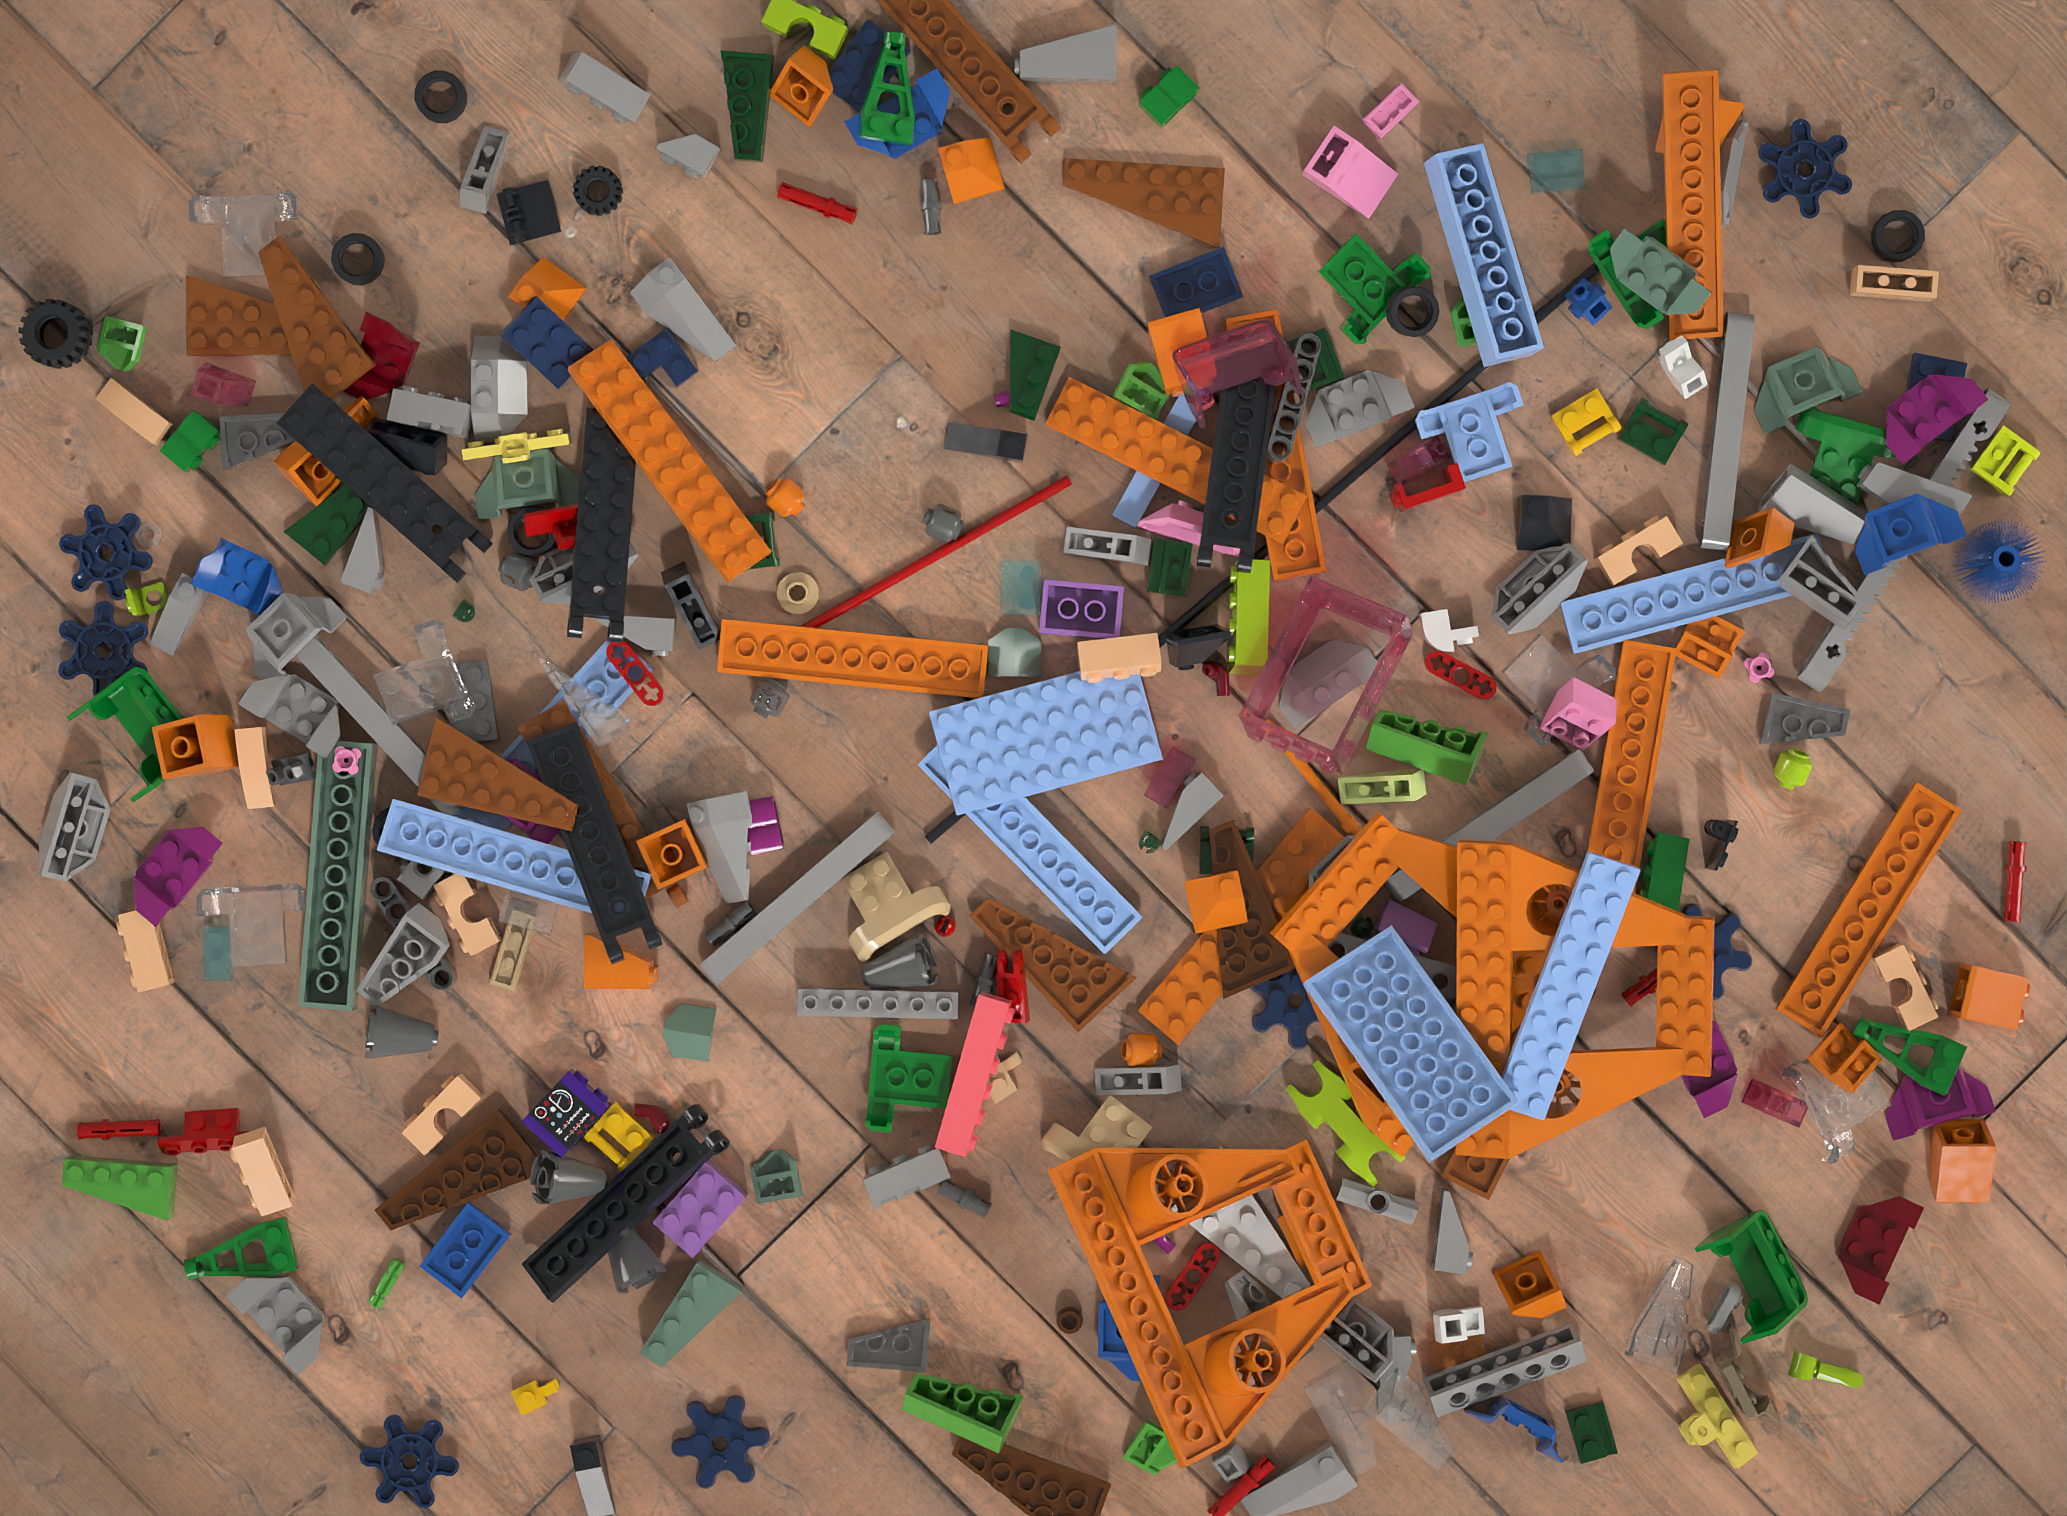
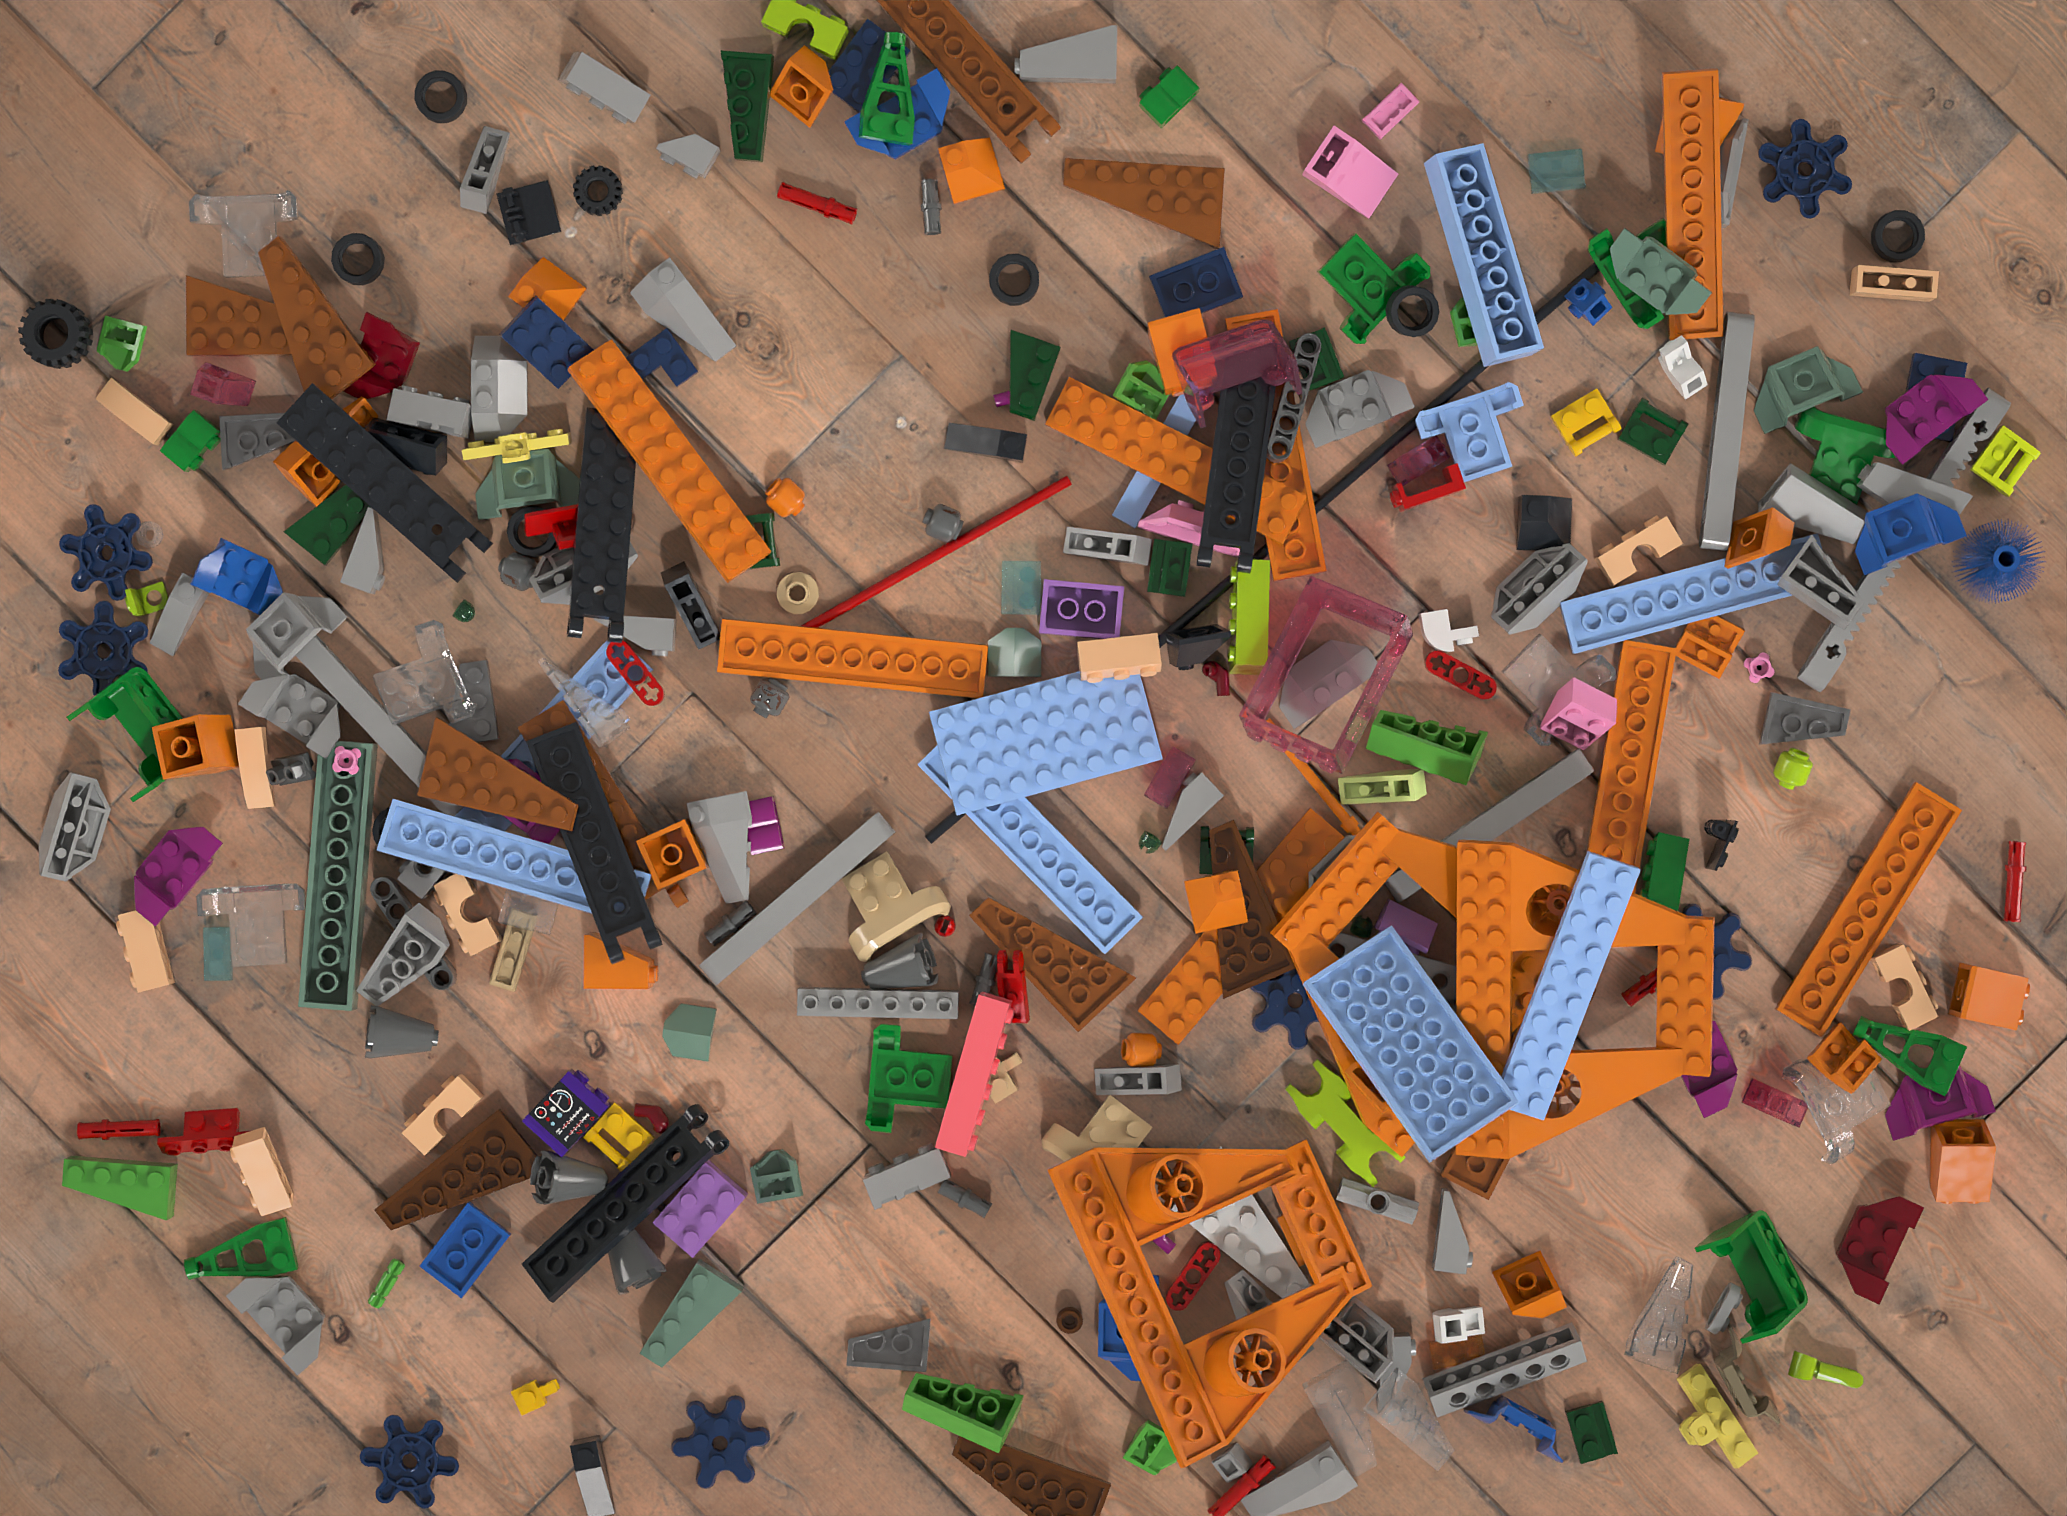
none -> black tyre [989,253,1039,306]

